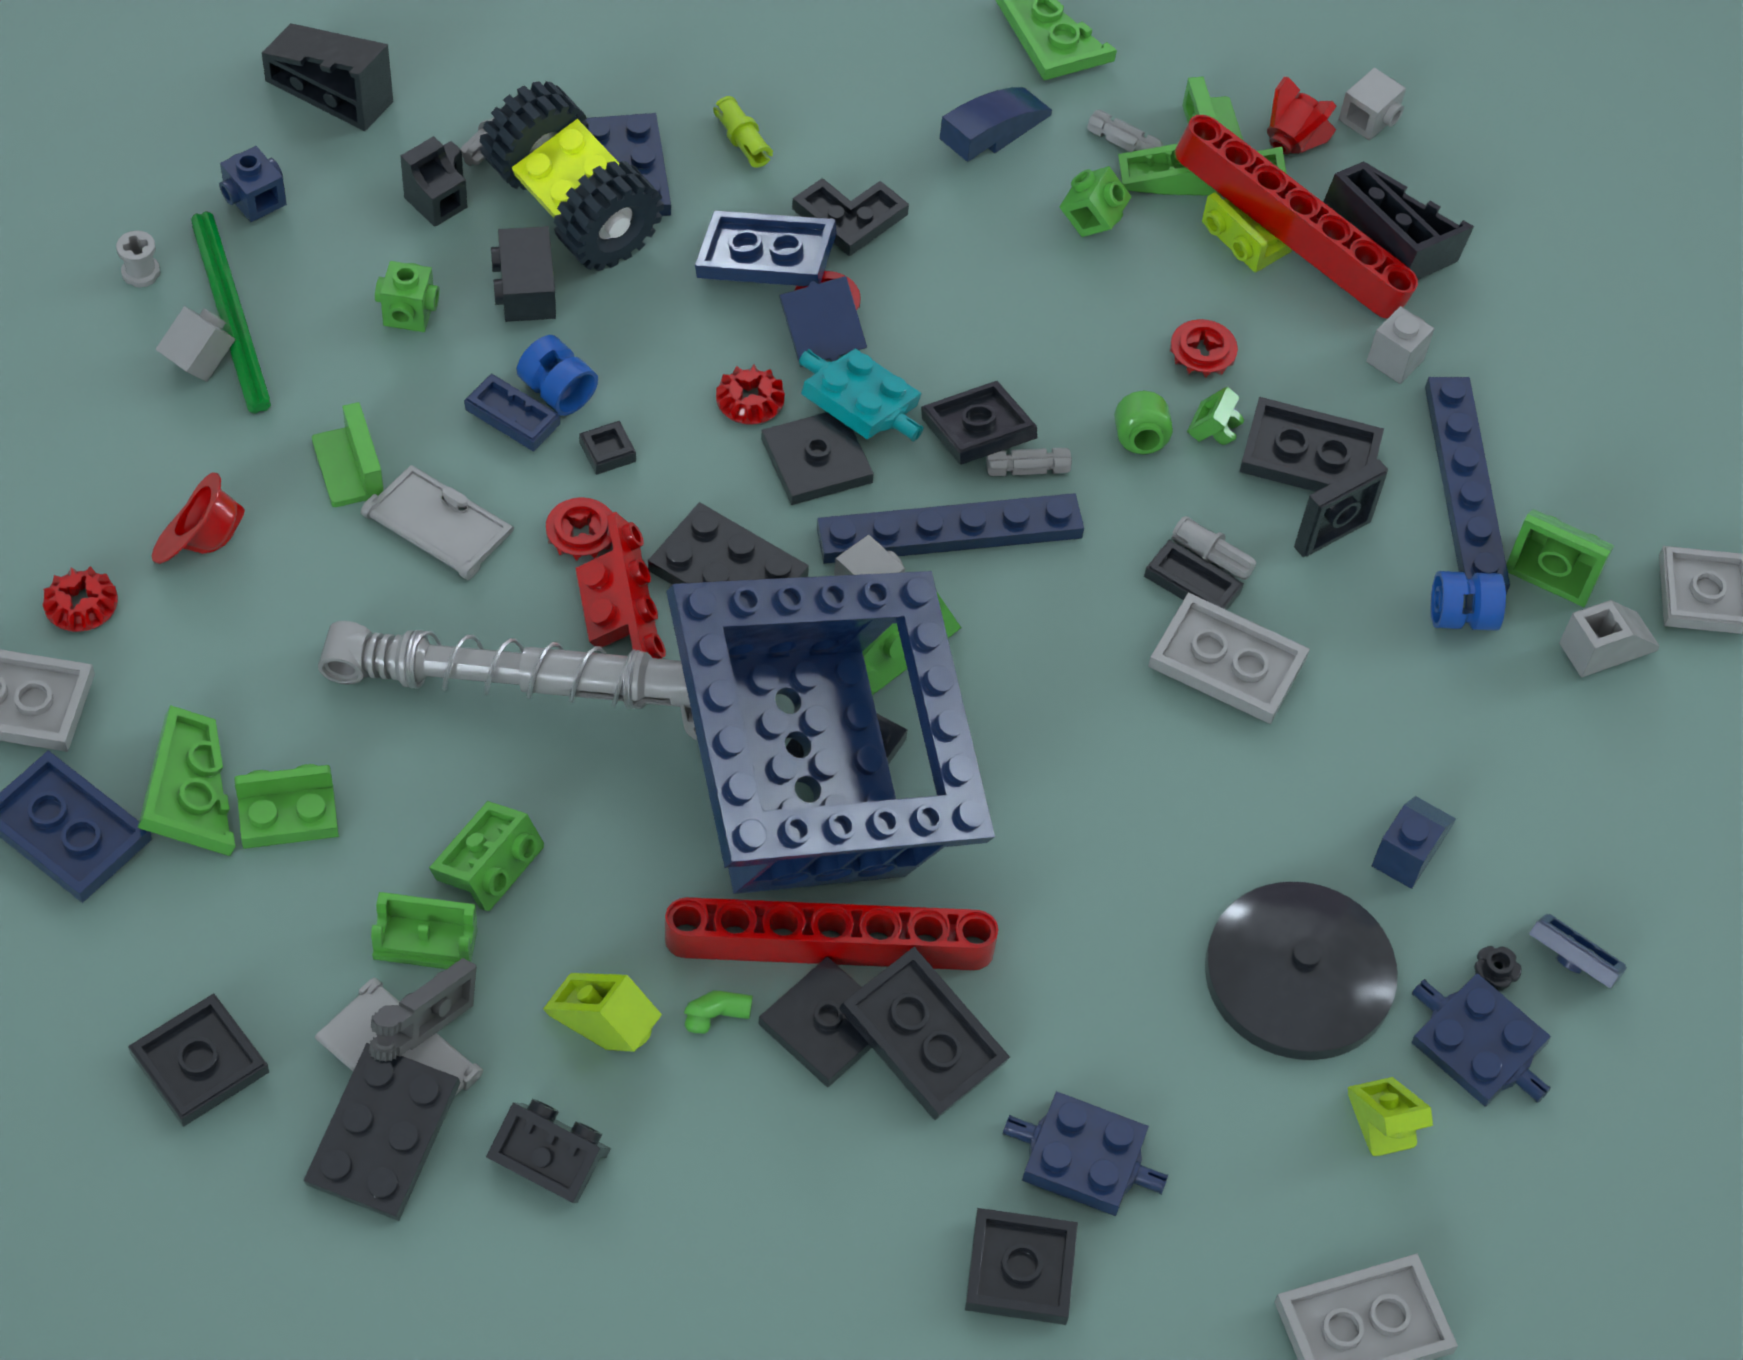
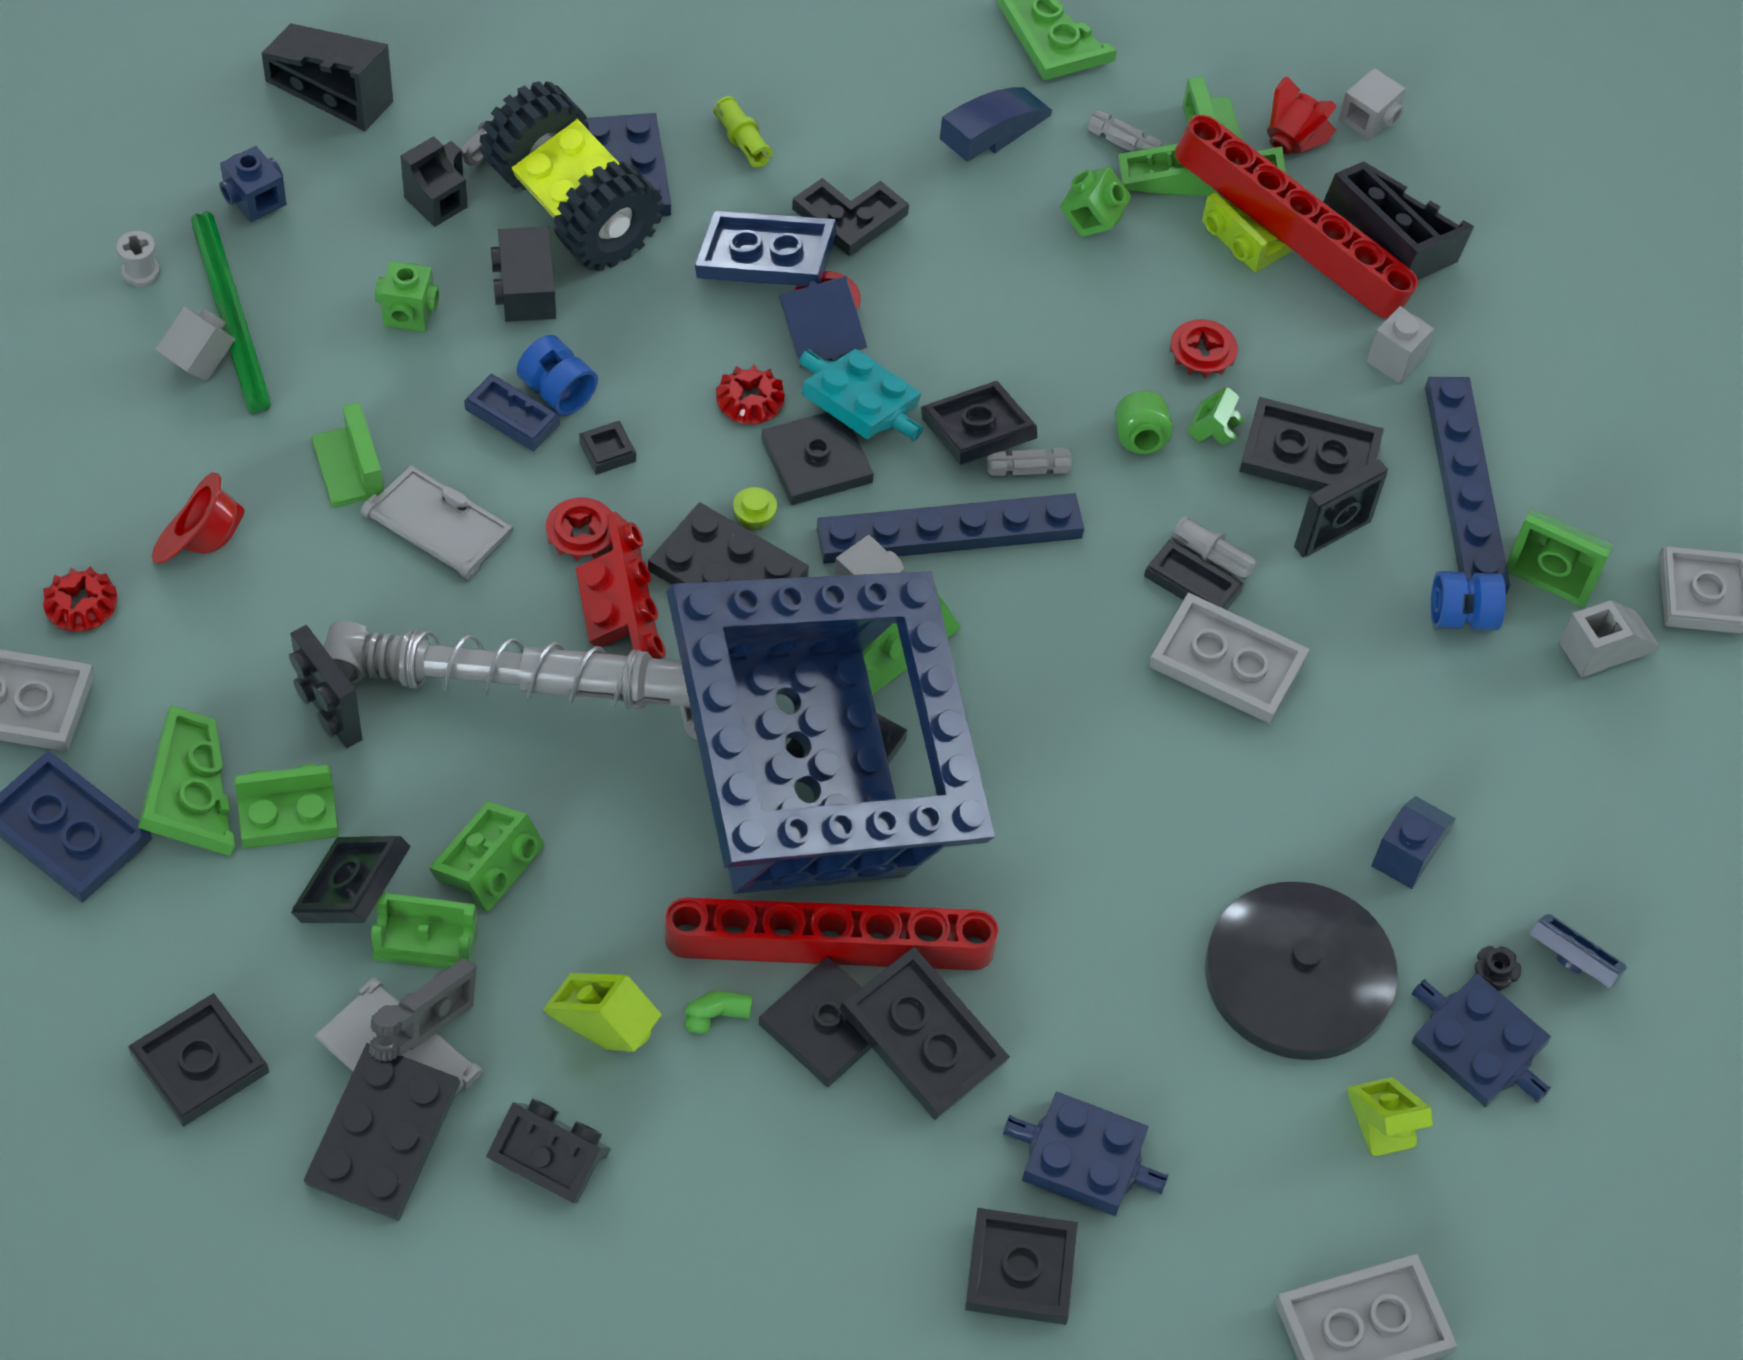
none -> black plate [289,624,363,748]
none -> black plate [291,836,411,923]
none -> lime plate [733,487,777,529]

